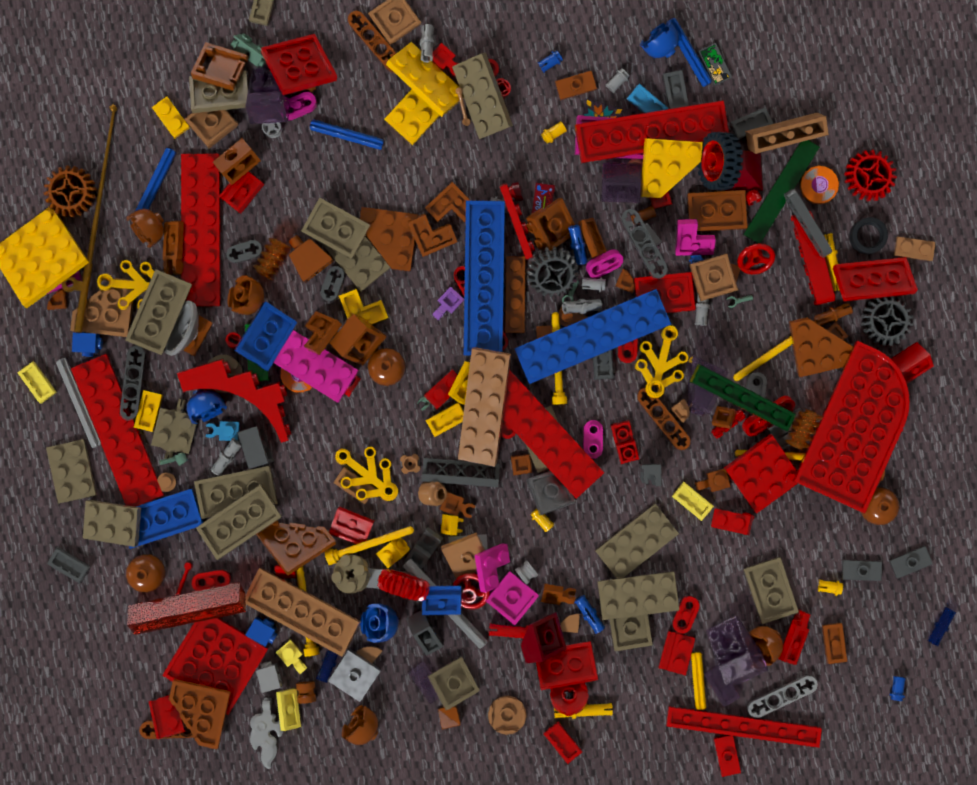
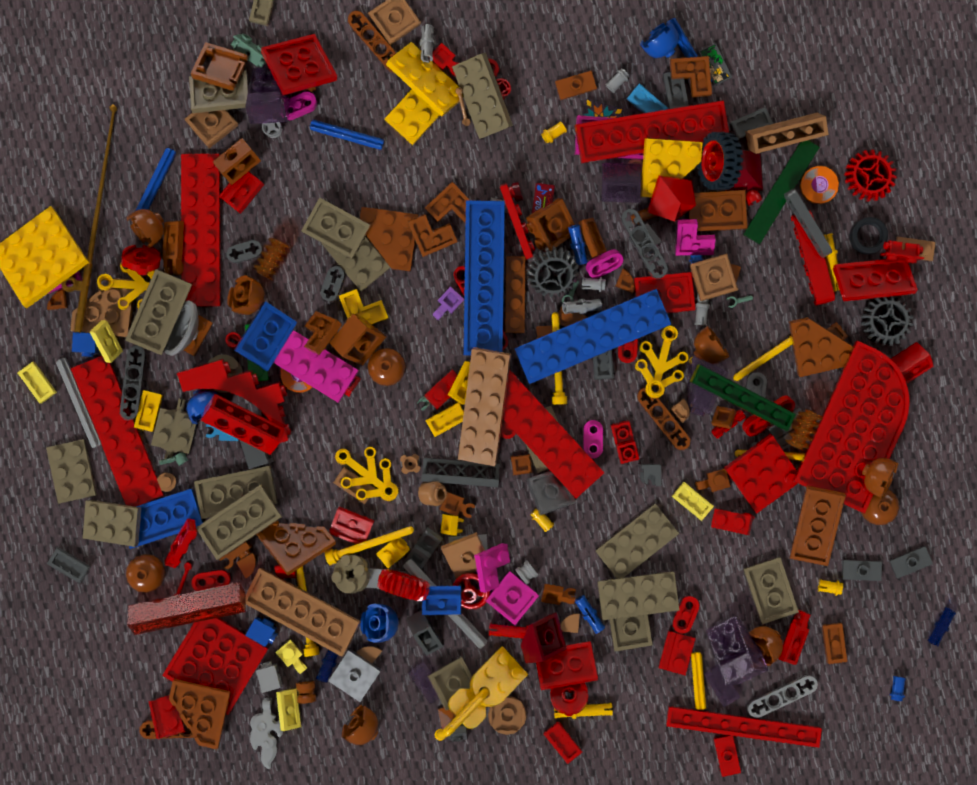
dark orange gear [43,165,97,218] -> none
yellow plate [152,97,190,139] -> none
light grey pin [210,438,242,476] -> none
dark orange torso [289,235,334,283] -> none
blue pin [537,51,563,73] -> none
red piece [737,243,775,275] -> none
dark orange axle [814,302,853,326] -> none
none -> light yellow plate [90,320,123,363]
none -> red plate [121,245,161,275]
none -> red hinge [164,518,198,568]
none -> red brick [201,394,285,455]
none -> dark orange plate [219,540,252,569]
none -> dark orange tile [236,552,256,578]
none -> yellow plate [434,646,528,741]
none -> dark grey plate [447,725,467,742]
none -> red slope [647,175,696,222]
none -> dark orange plate [669,56,712,97]
none -> dark orange cylinder [693,325,730,365]
none -> dark orange tile [790,486,846,566]
none -> dark orange cylinder [862,458,899,498]
none -> red hinge [880,240,924,263]

